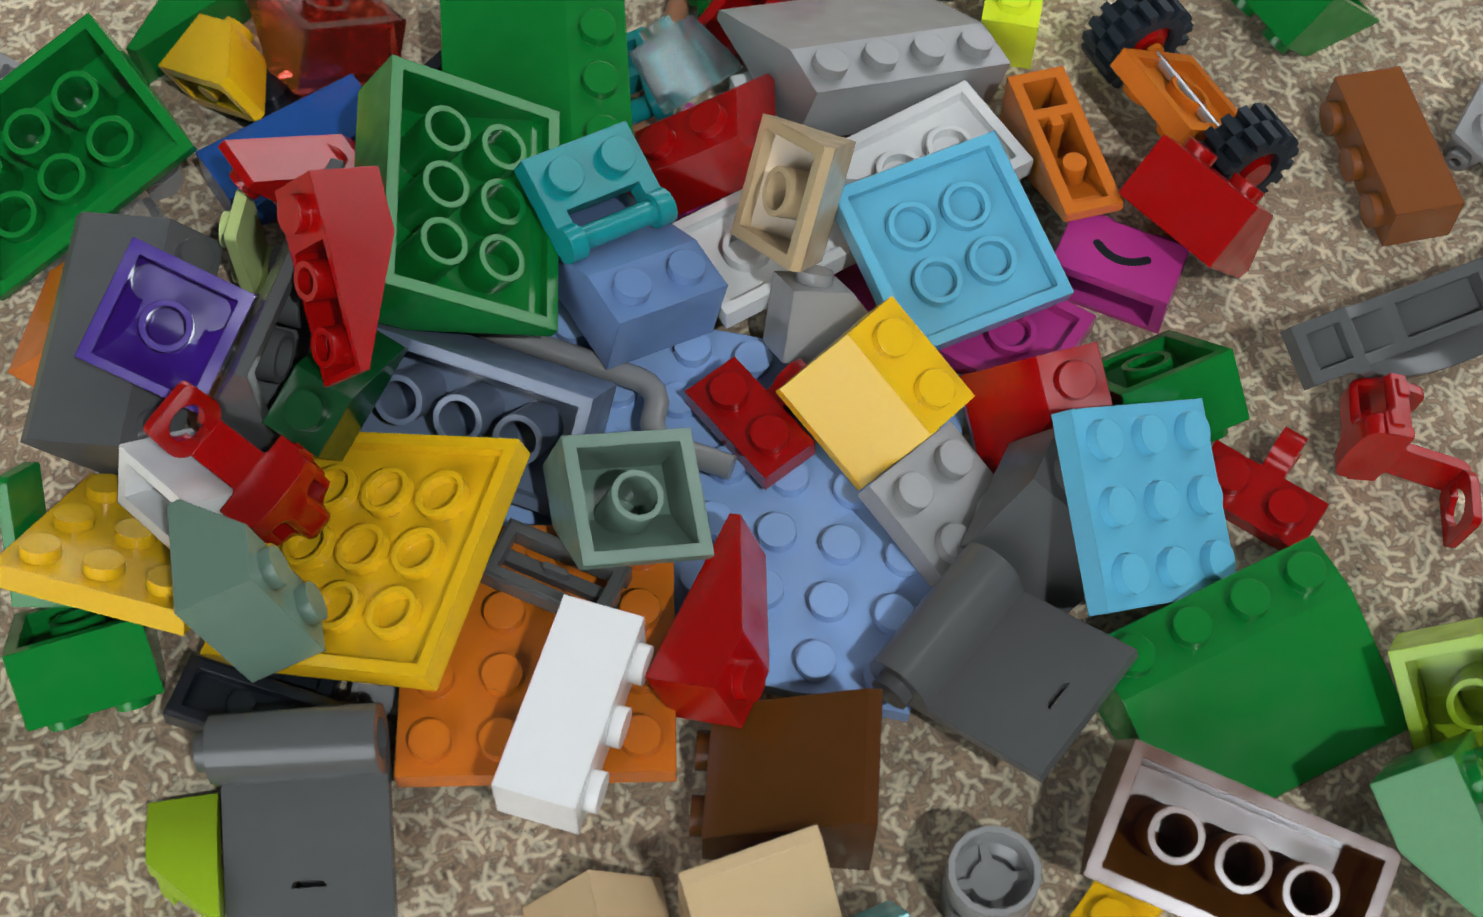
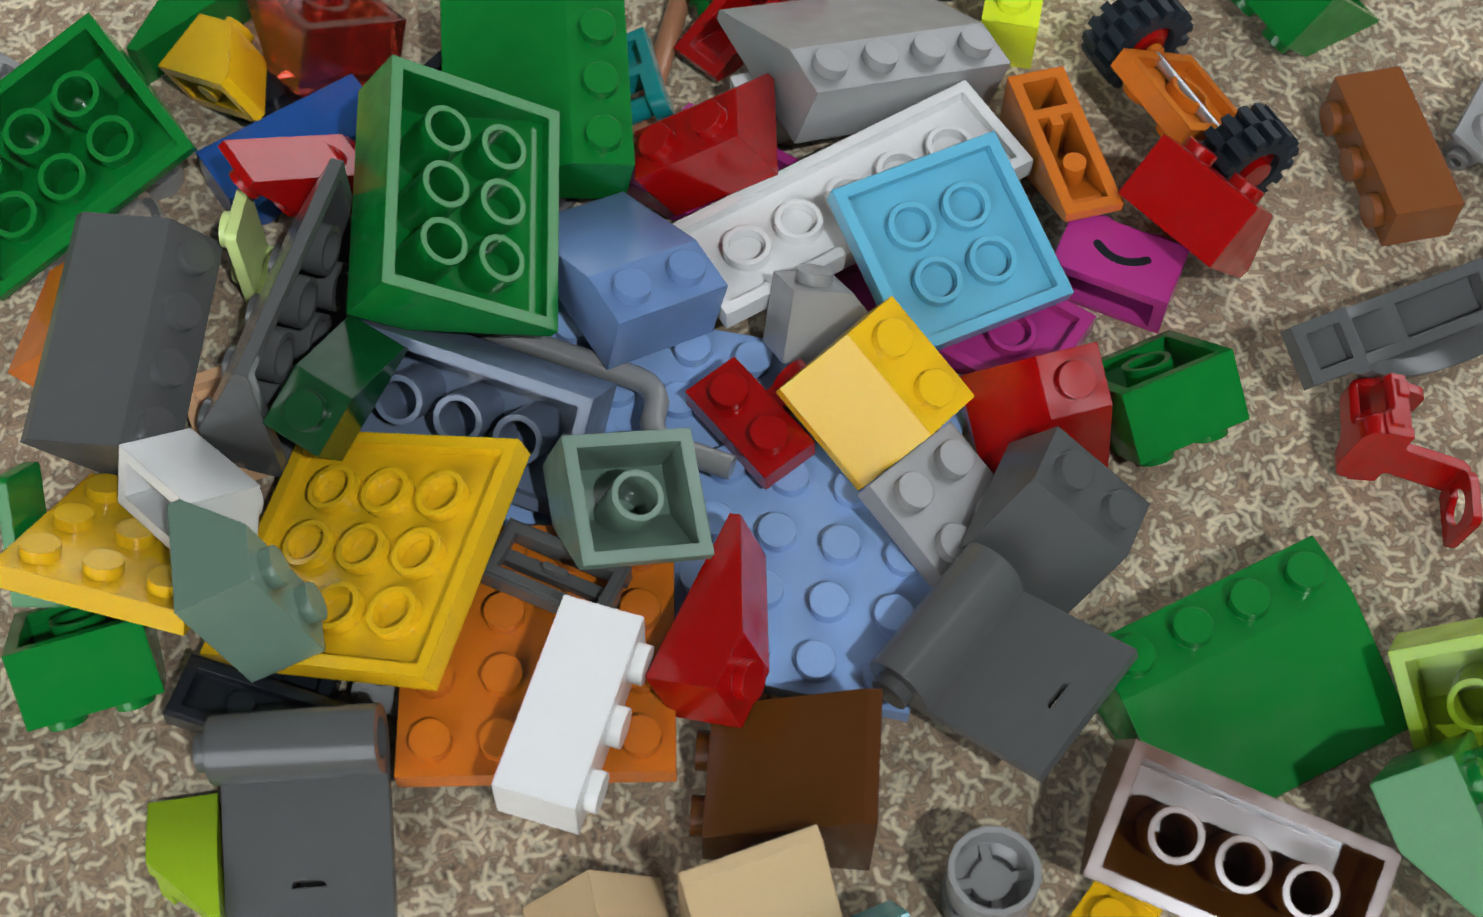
dark purple slope [74,237,257,414] -> none
red piece [143,380,331,546] -> none
red slope [275,166,395,387] -> none
teal plate [514,121,678,265] -> none
clear light blue slope [628,14,743,115] -> none
tan slope [731,114,856,273] -> none
medium azure plate [1051,398,1236,616] -> none
red plate [1212,427,1329,551] -> none

